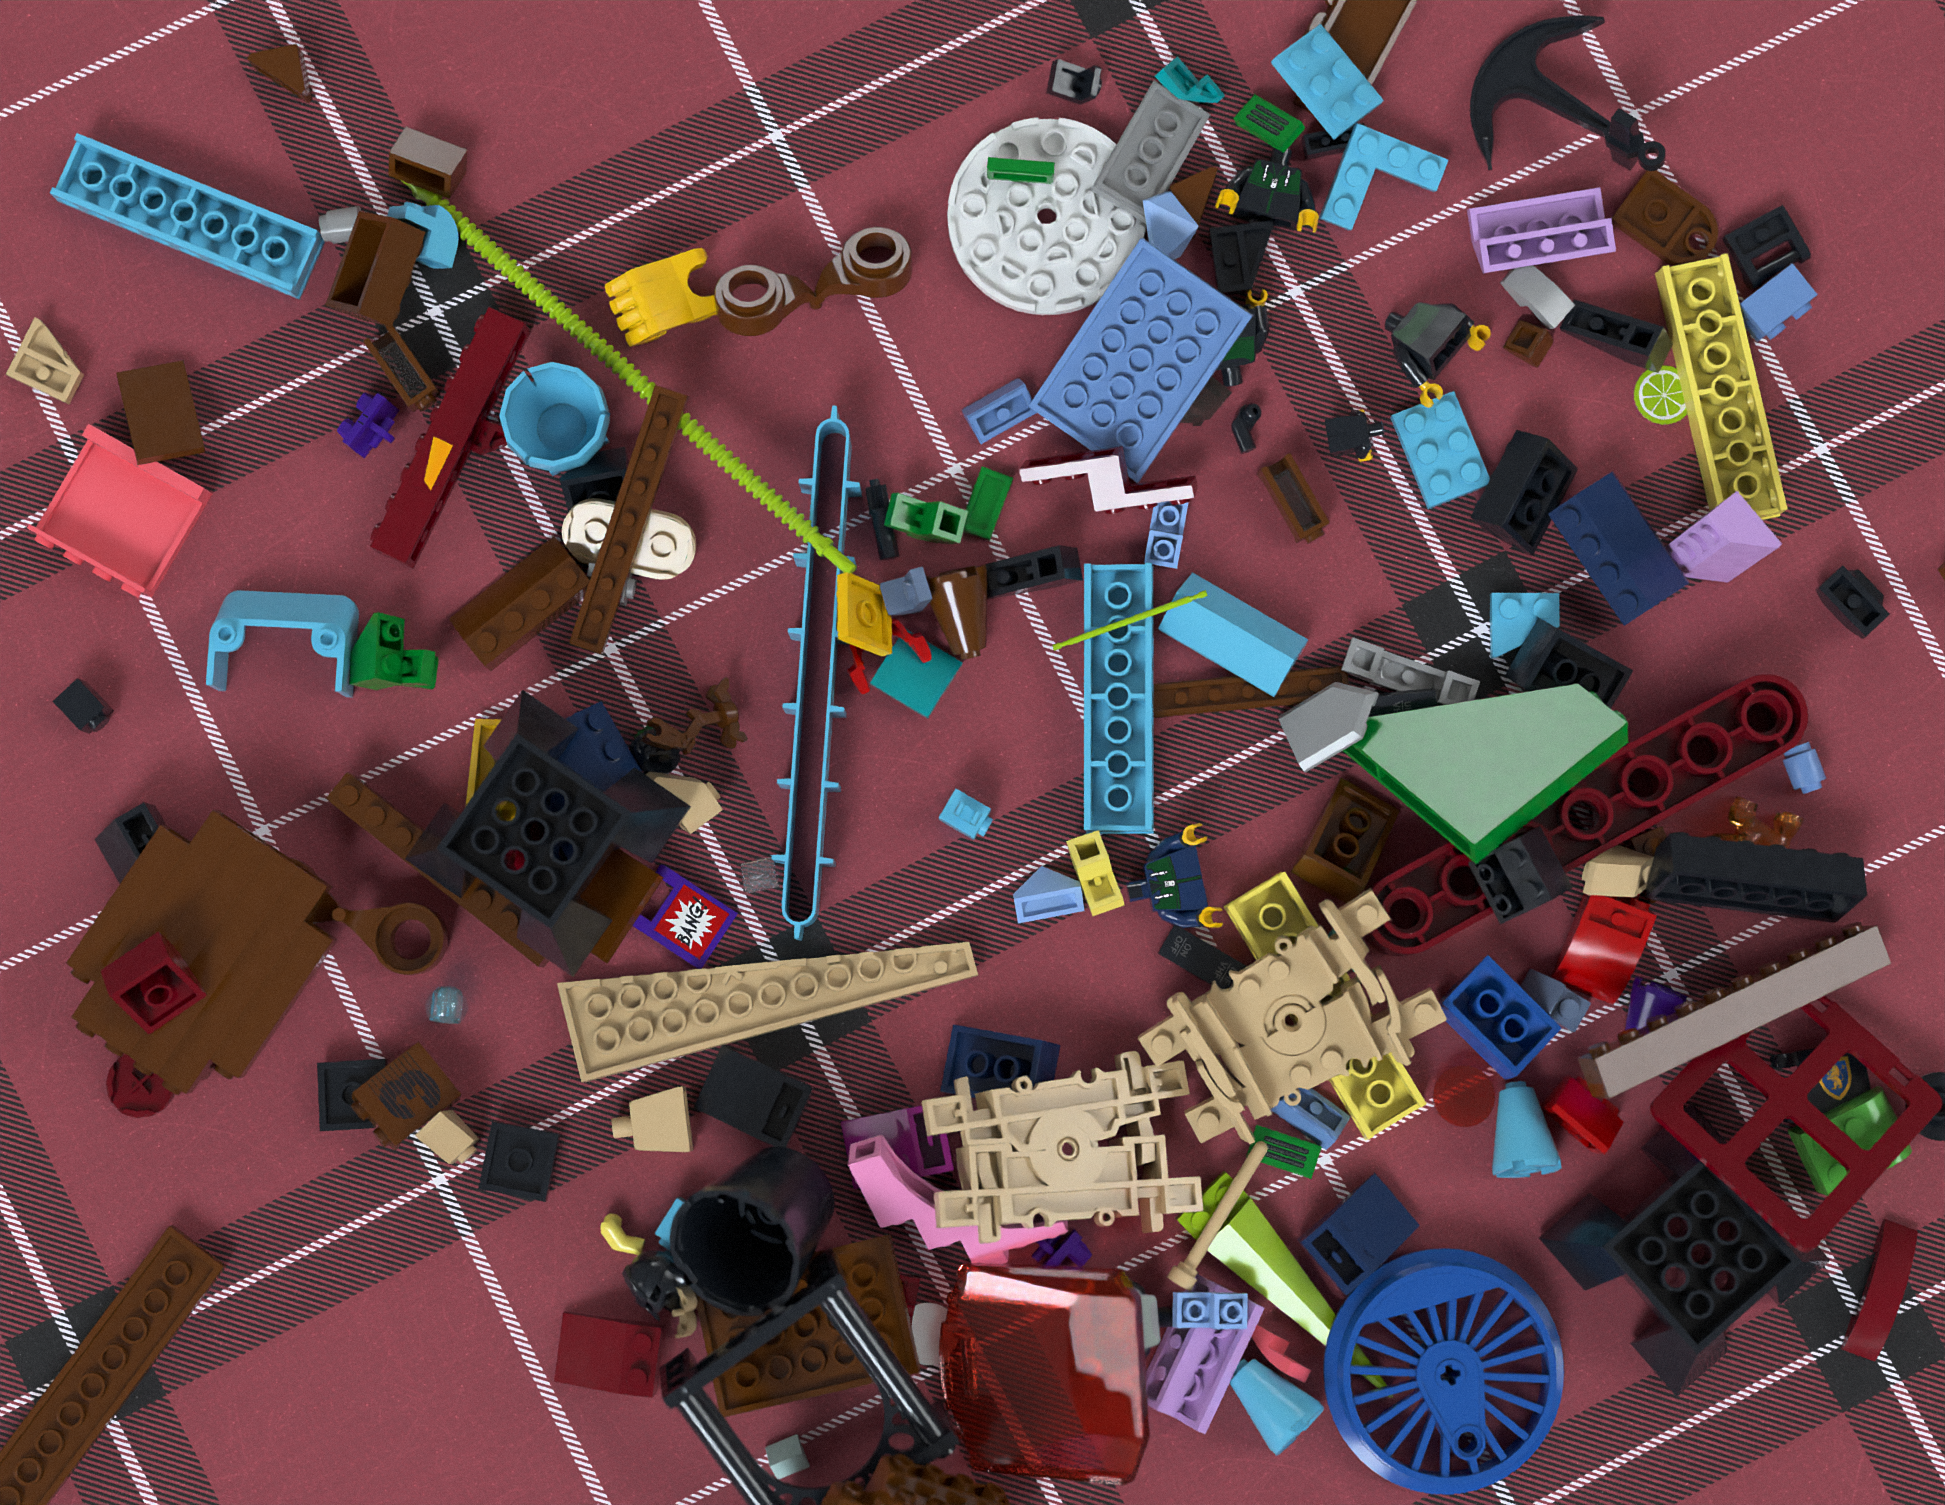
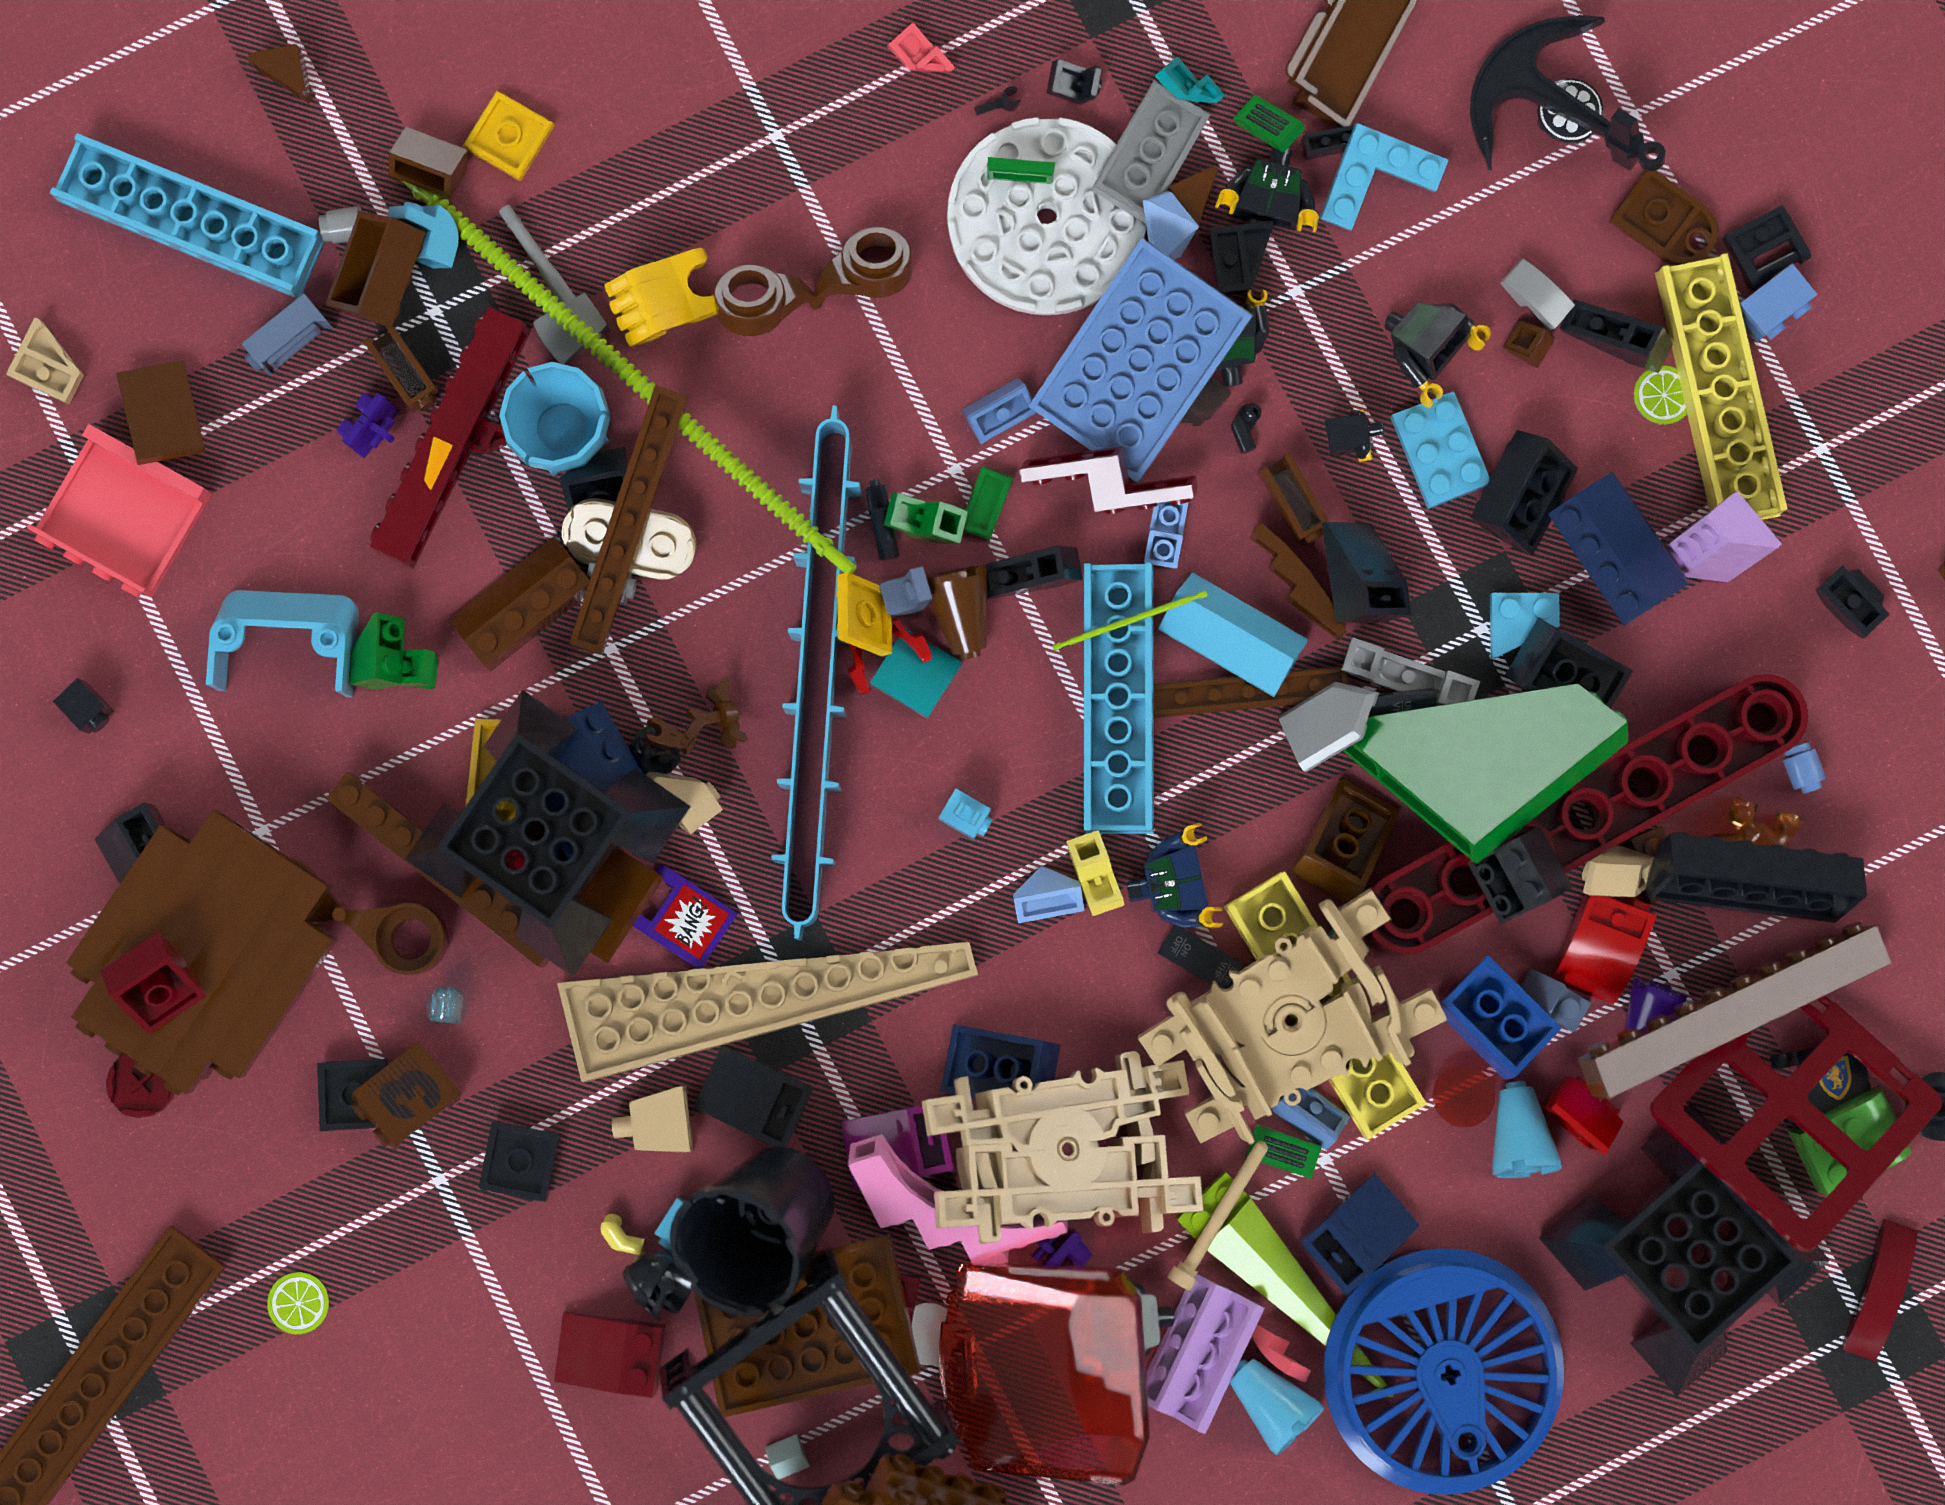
tan slope [415,1110,480,1164] -> none
tan piece [672,1285,698,1338] -> none
clear slope [741,857,780,894] -> none
light blue slope [1172,1292,1248,1329] -> none
medium azure plate [1271,24,1384,139] -> none
lavender slope [1467,187,1616,273] -> none
none -> sand blue window [241,293,334,376]
none -> lime sticker [267,1272,329,1335]
none -> yellow tile [463,91,555,182]
none -> light grey piece [499,205,609,364]
none -> coral slope [887,23,955,72]
none -> black hand [974,86,1021,116]
none -> reddish brown slope [1250,522,1347,641]
none -> black slope [1322,522,1412,623]
none -> black dish [1537,78,1604,144]

